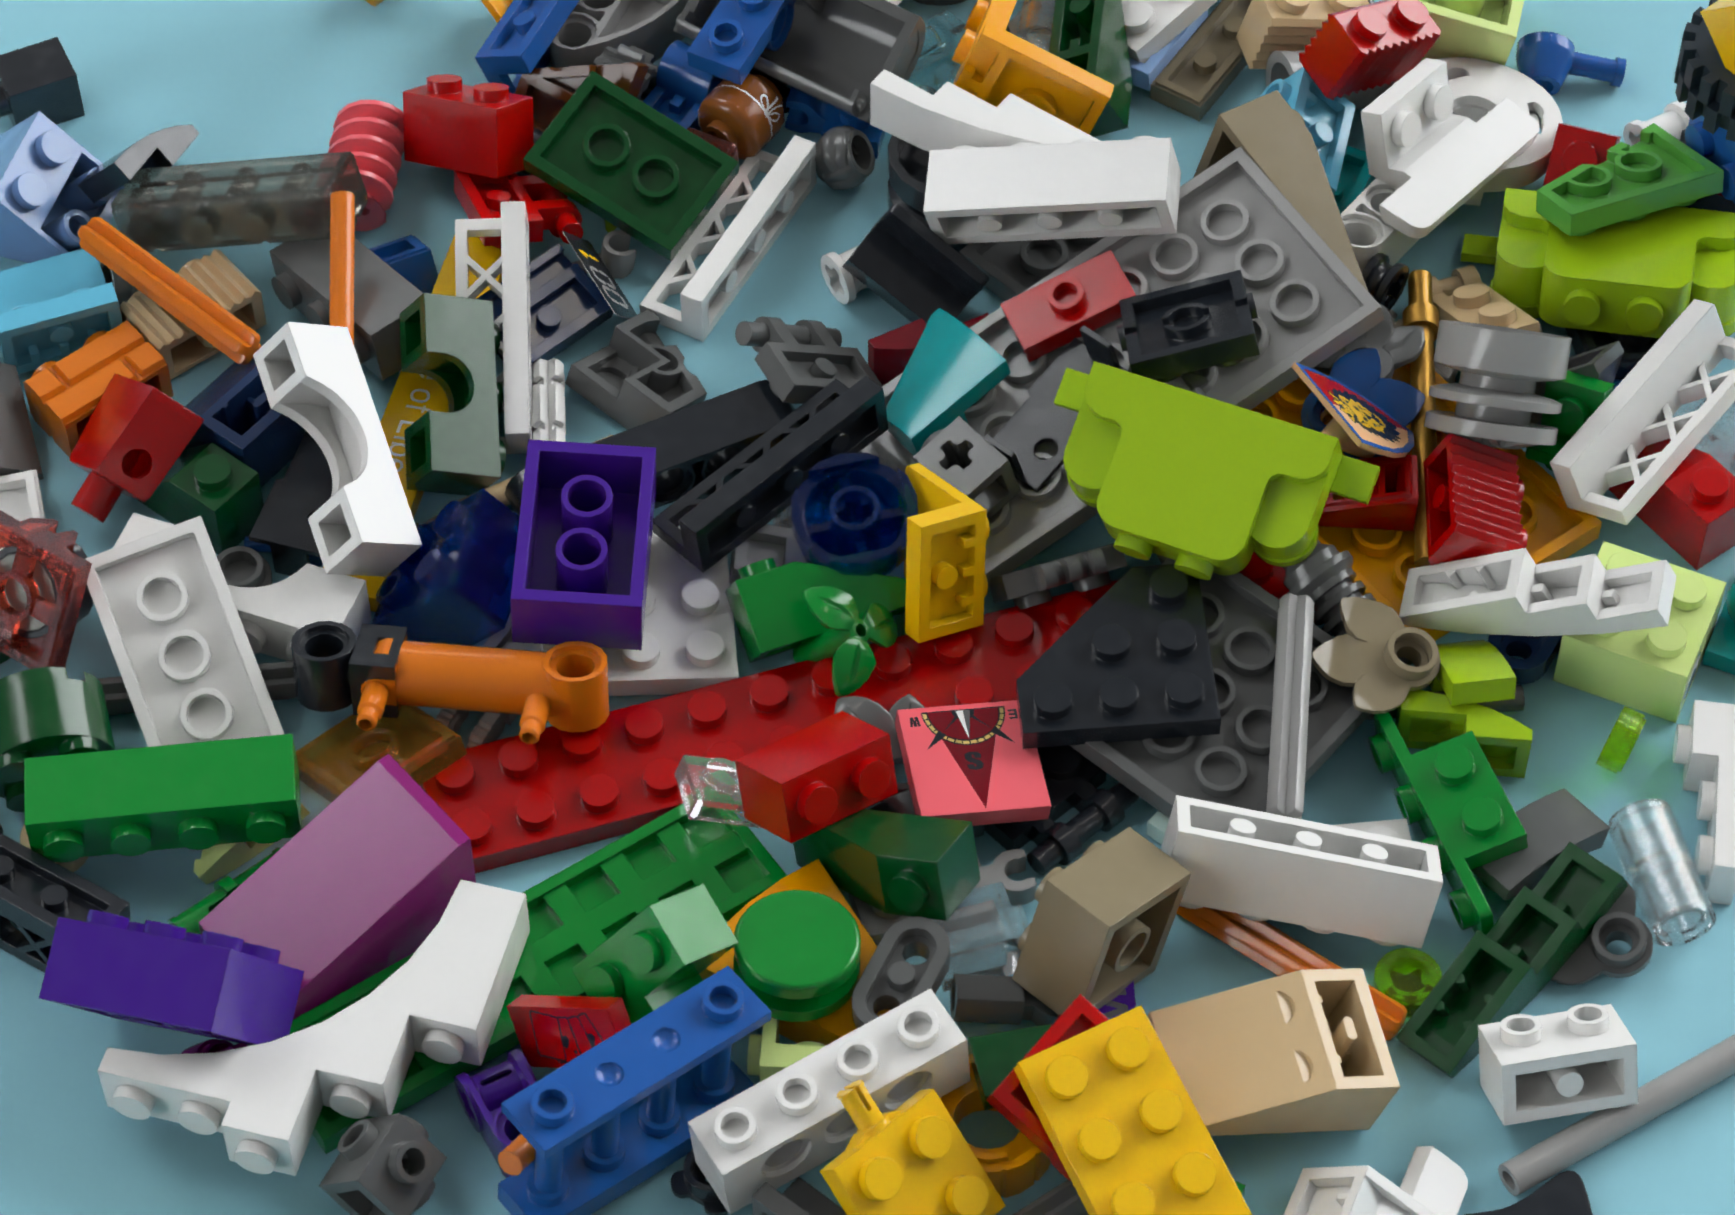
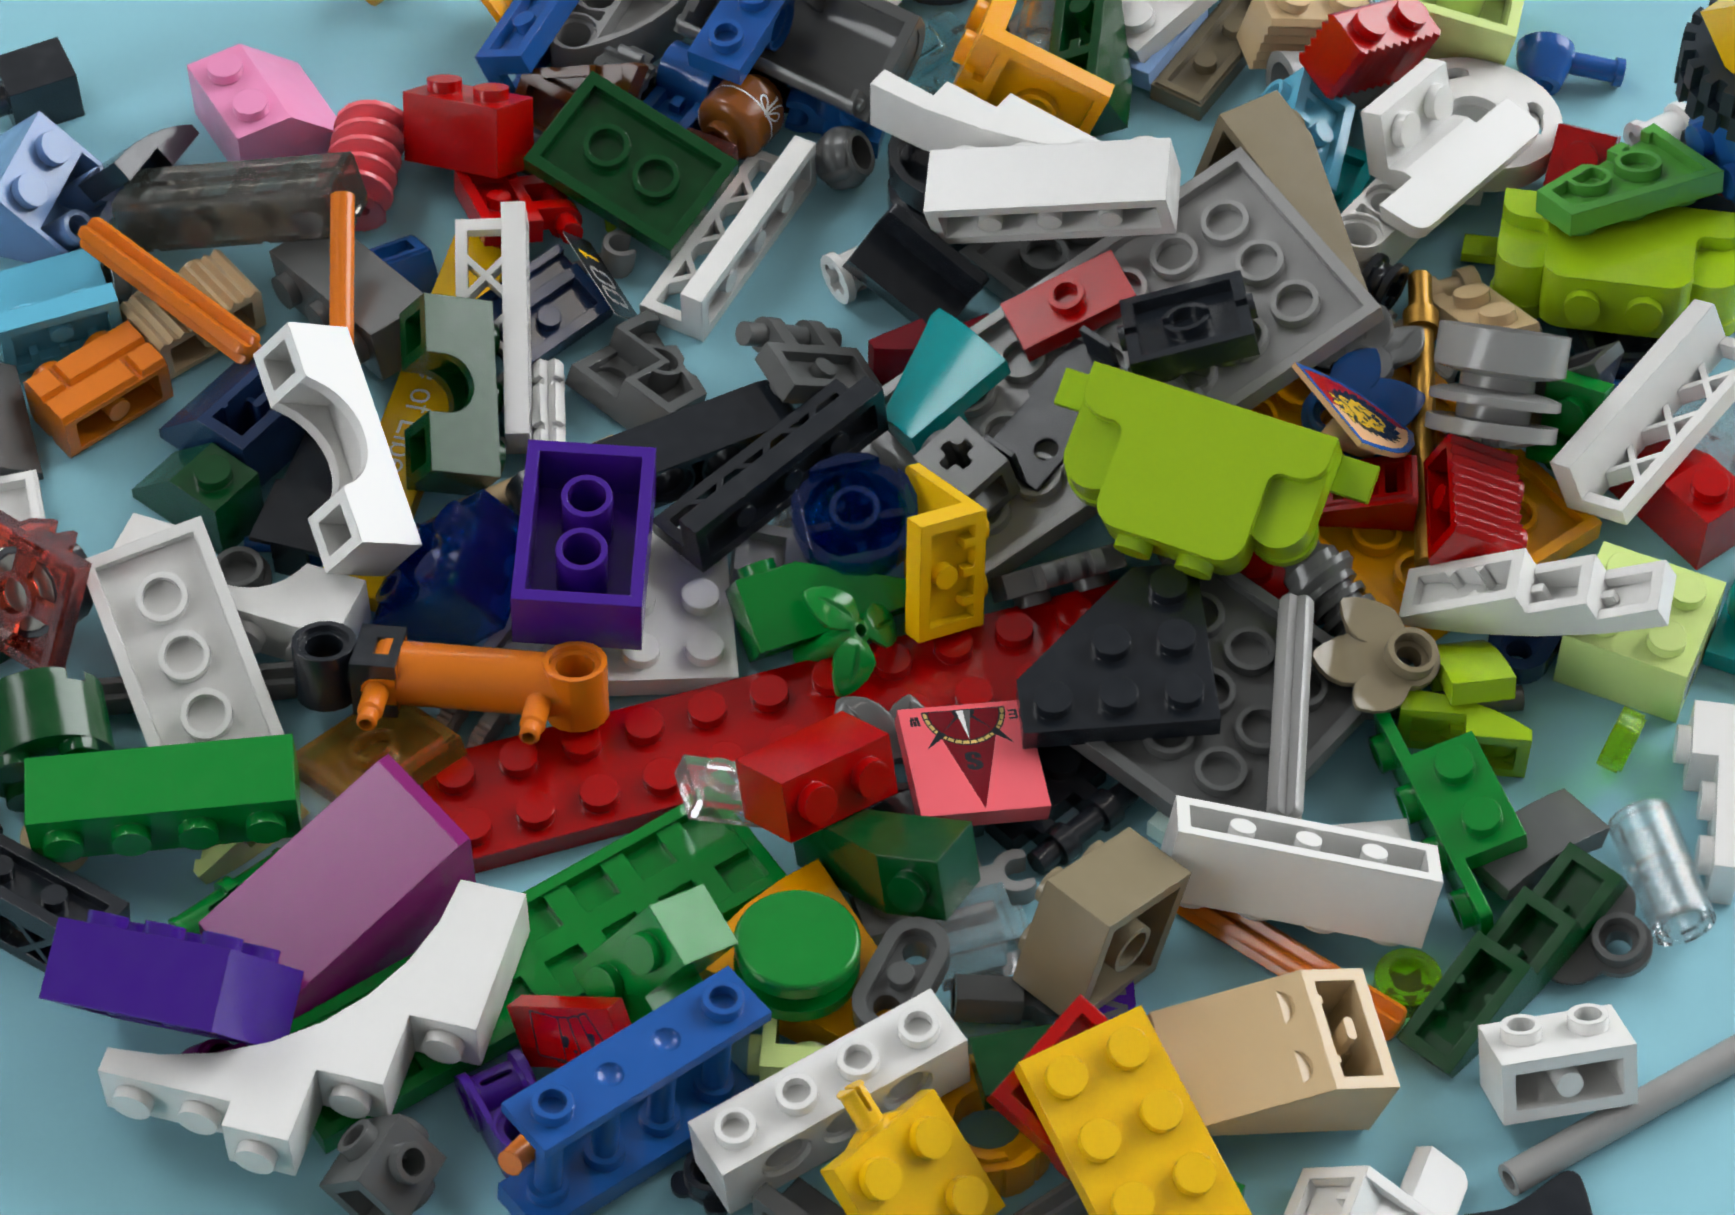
red torso [69,374,204,523] -> none
none -> bright pink slope [187,43,336,187]

